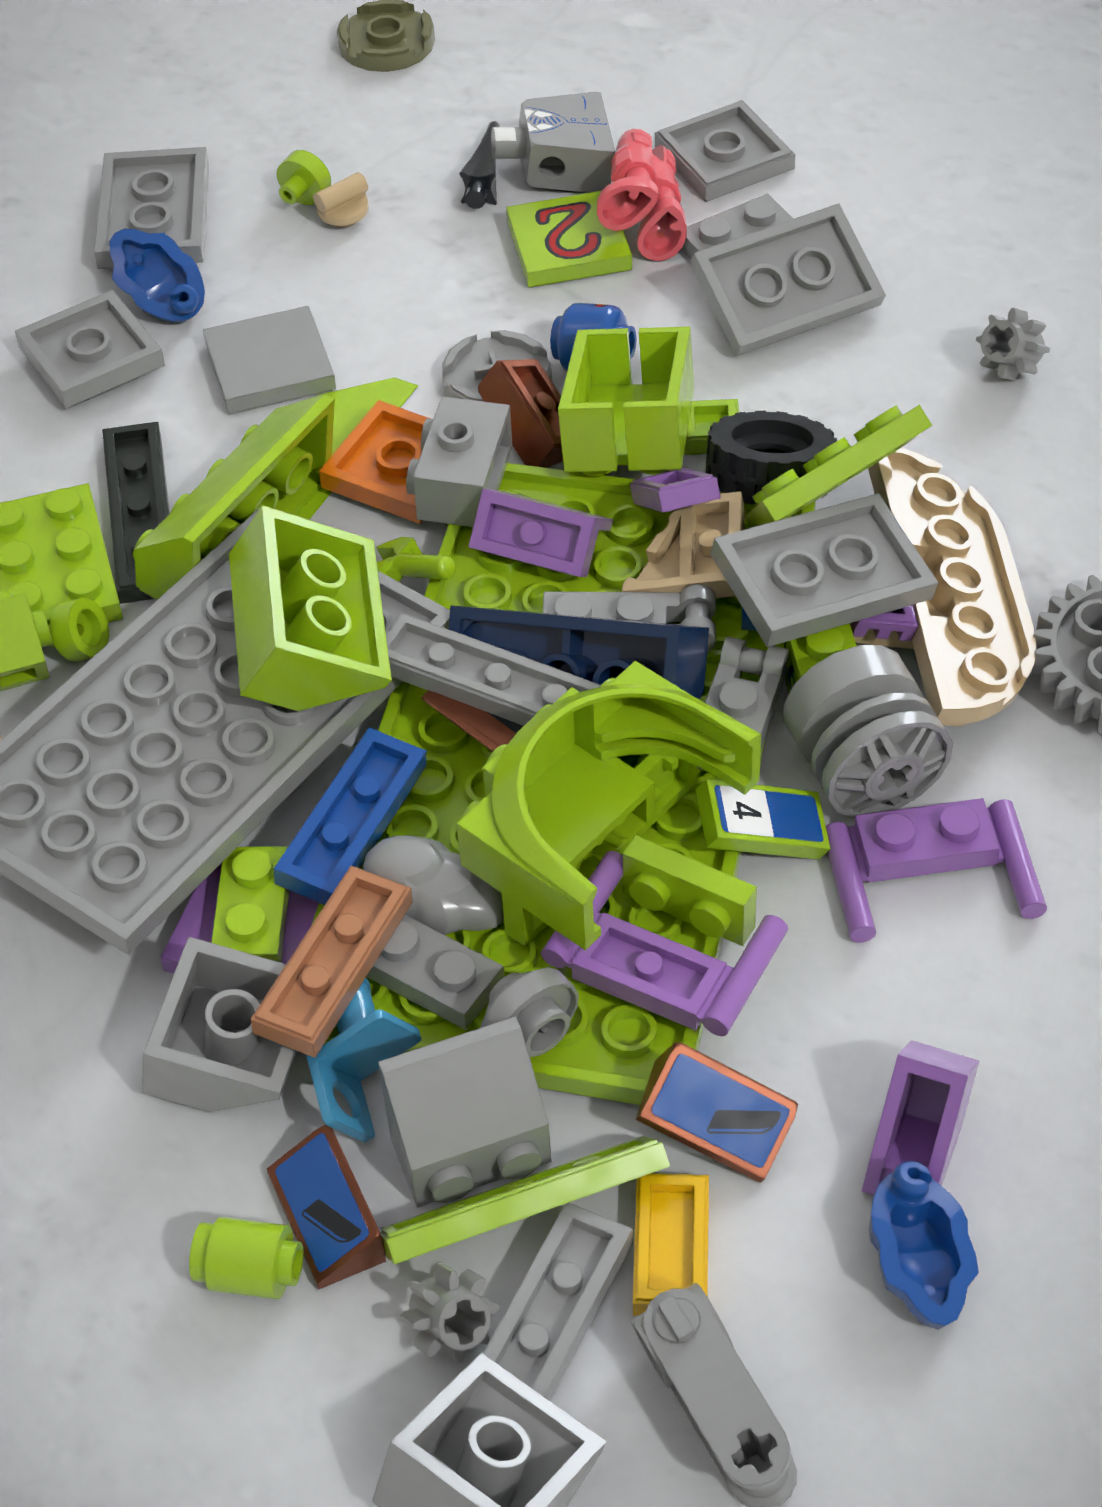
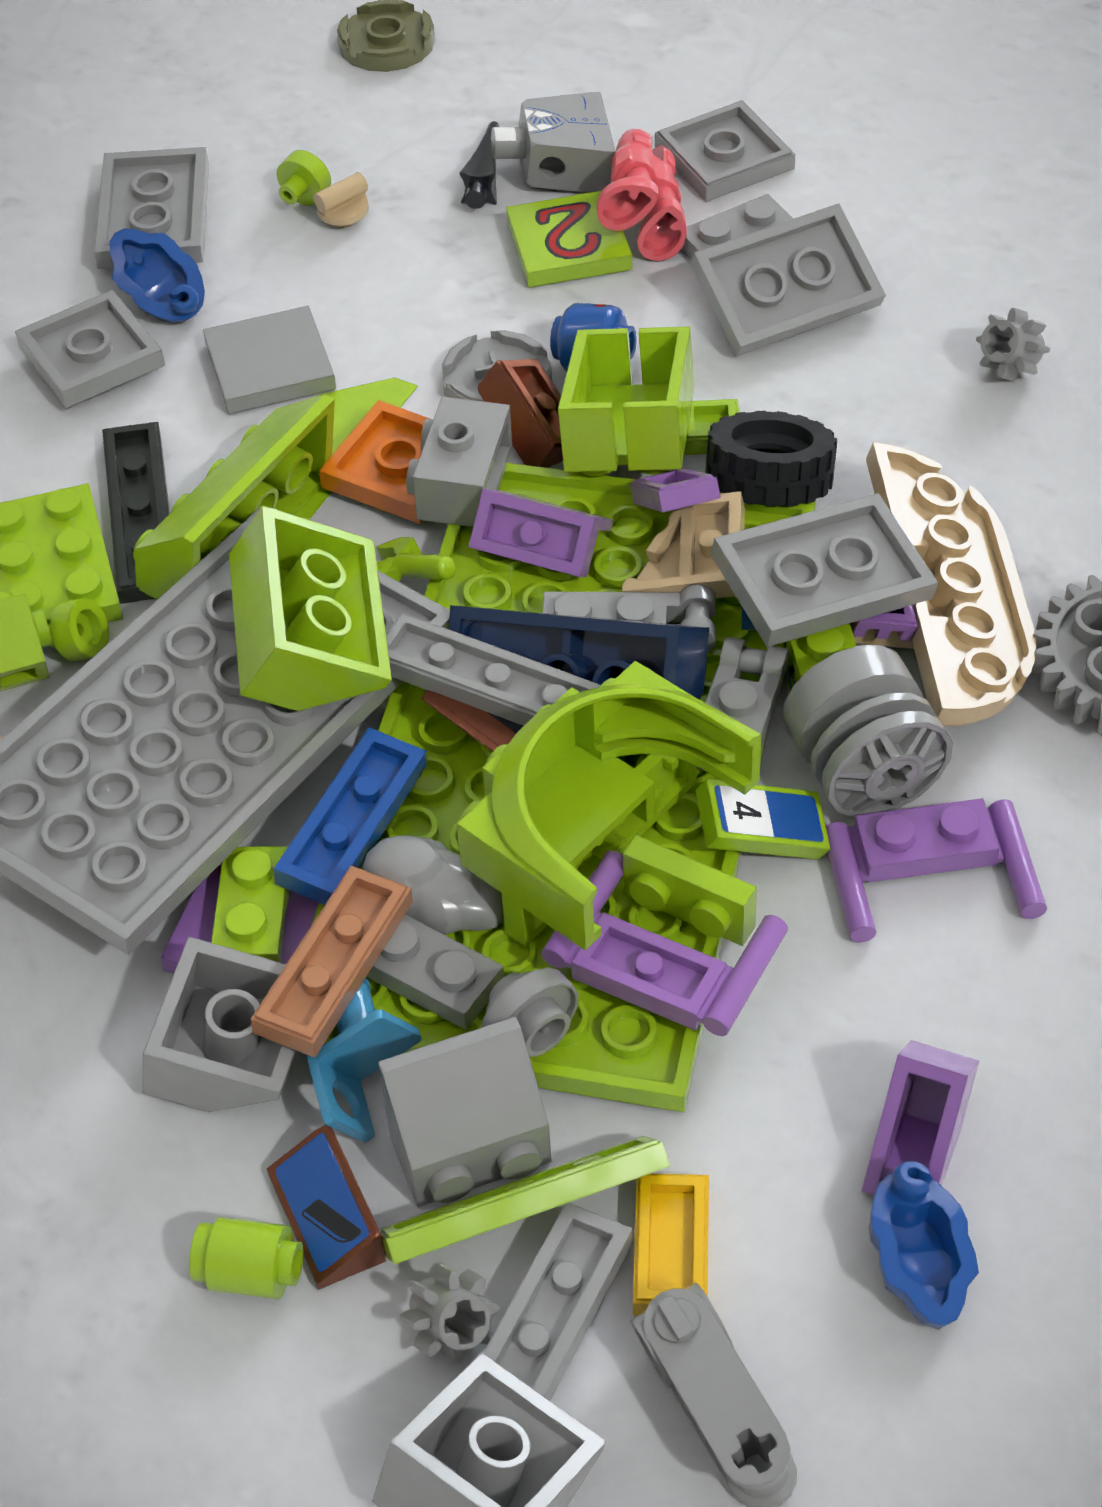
slope [636,1042,798,1183] -> none
lime plate [745,404,933,528] -> none

